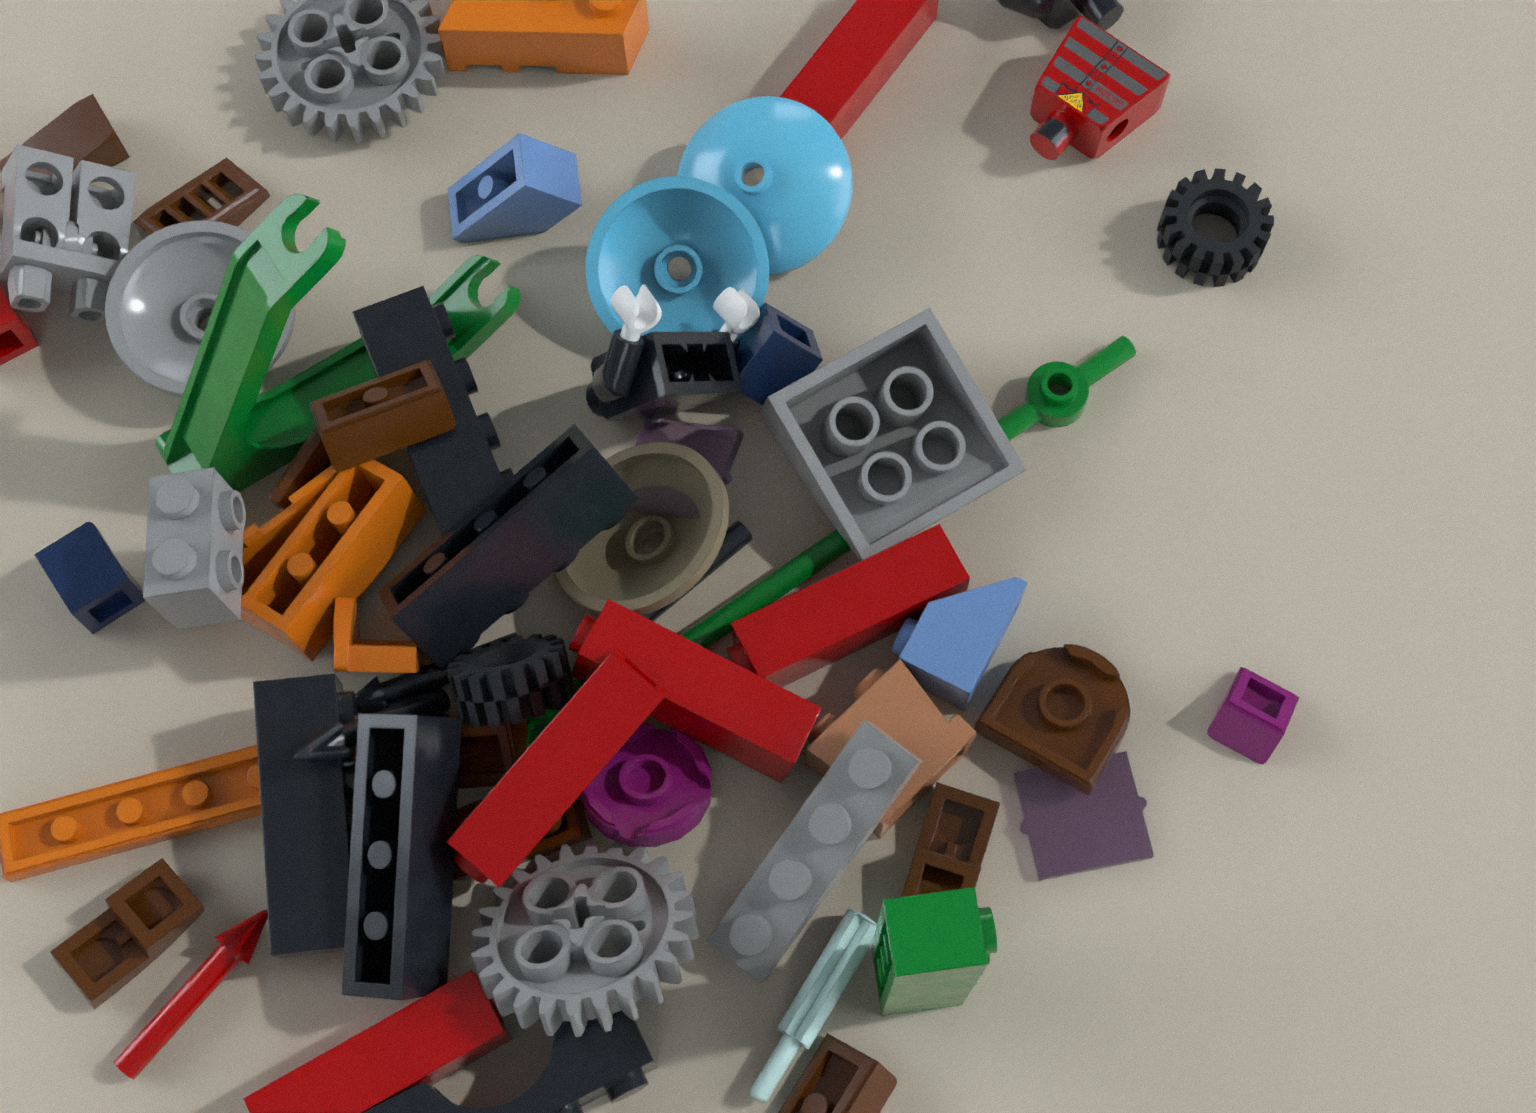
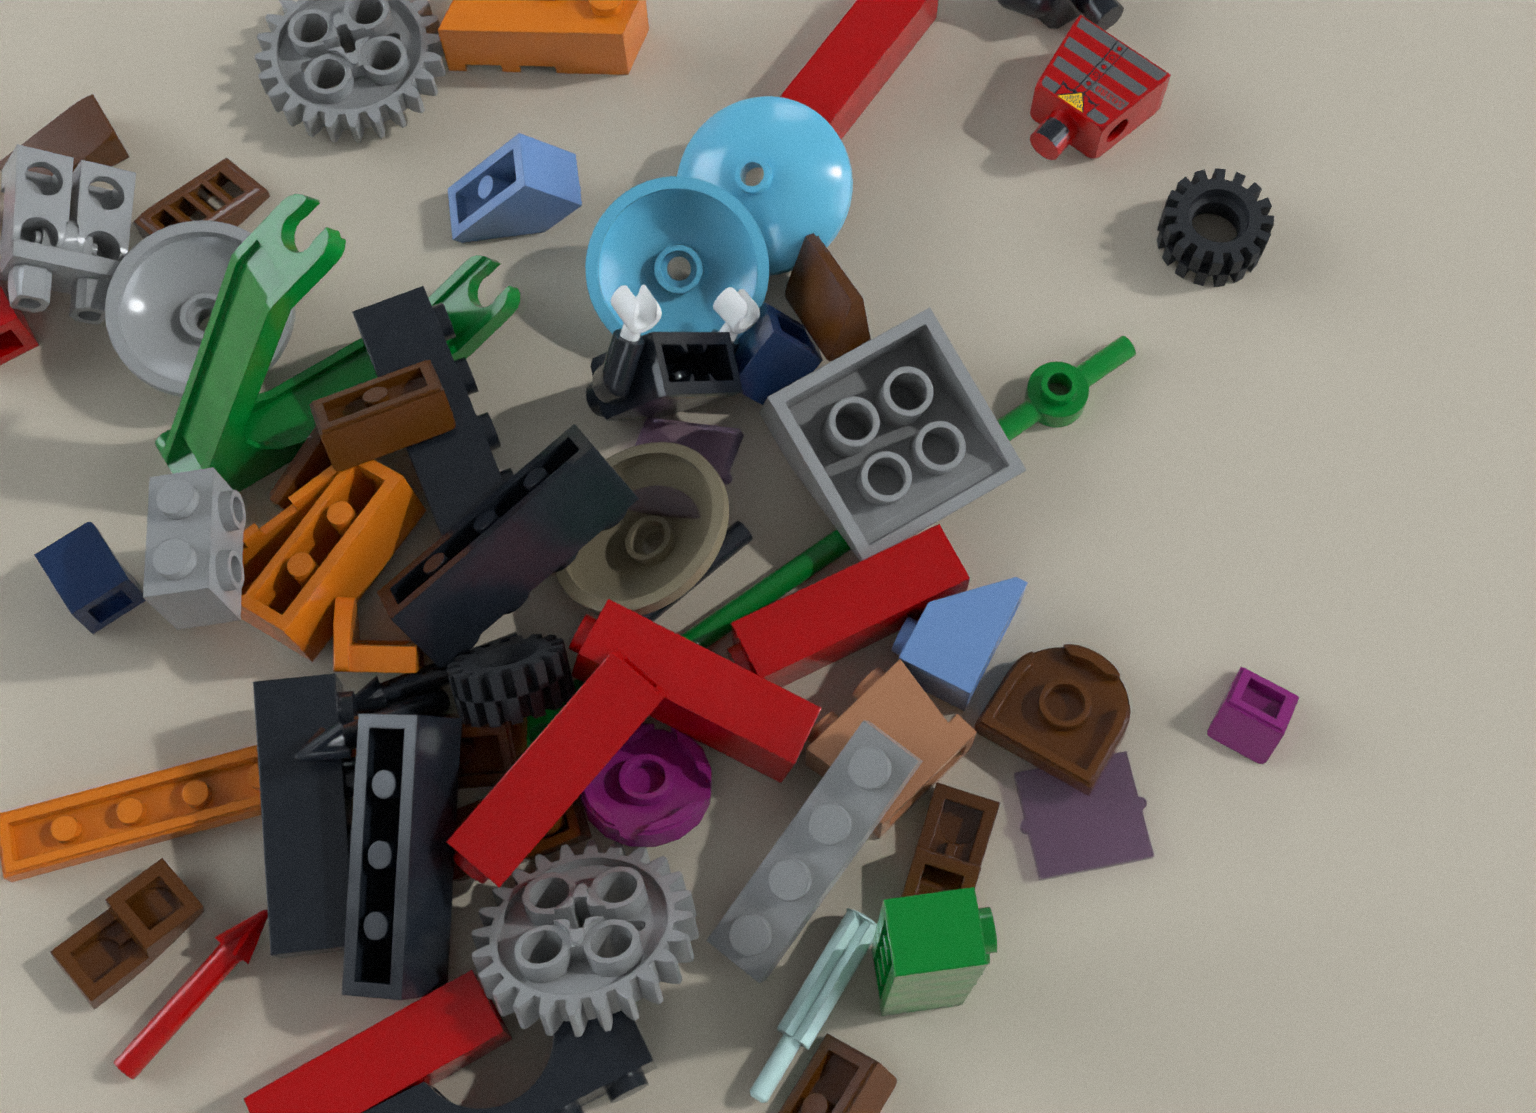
none -> reddish brown slope [785,233,871,361]

